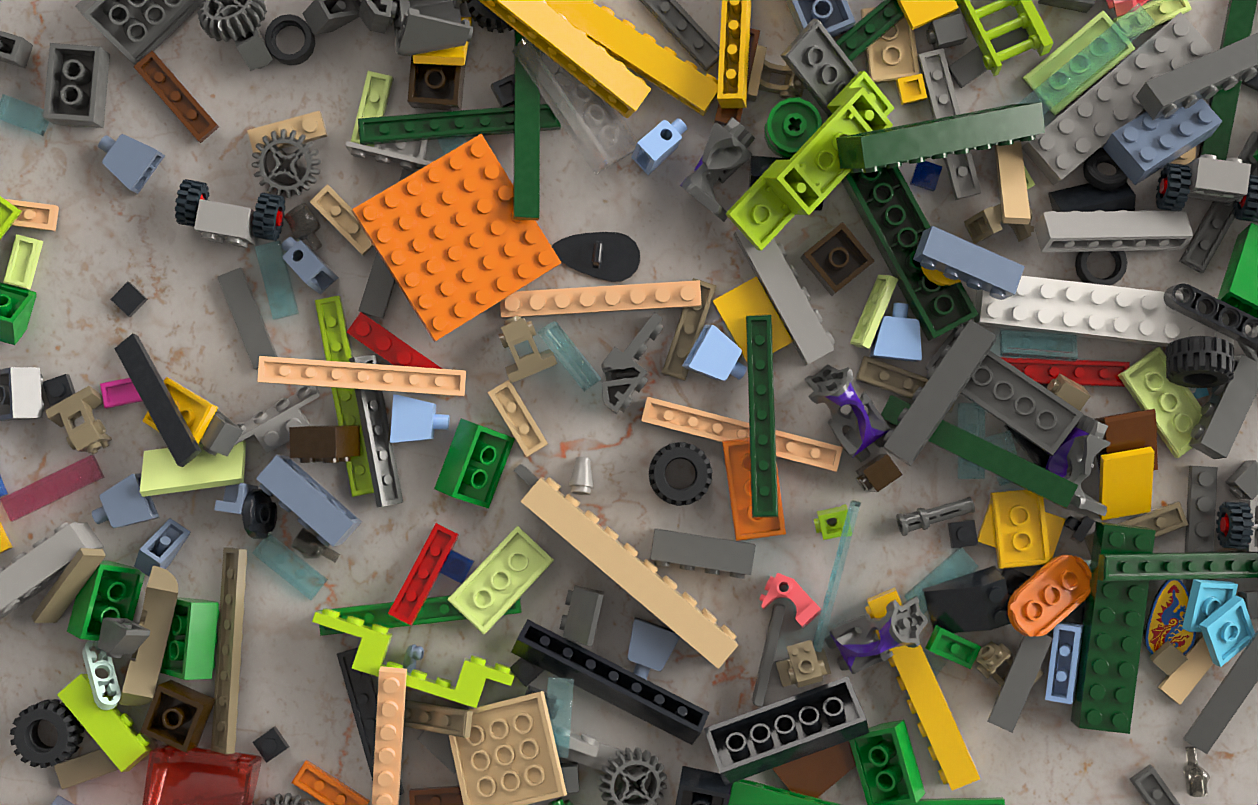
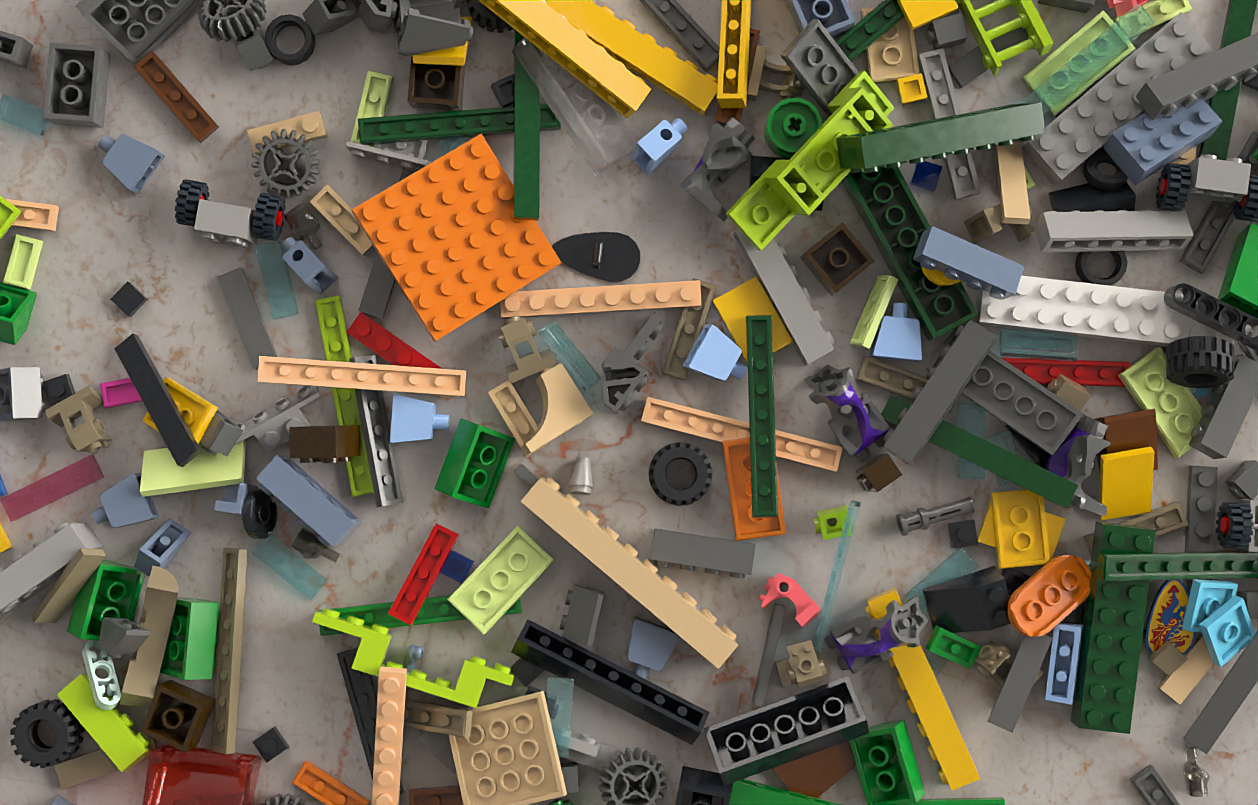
black tile [1064,515,1095,544] -> none
none -> tan arch [521,363,593,456]

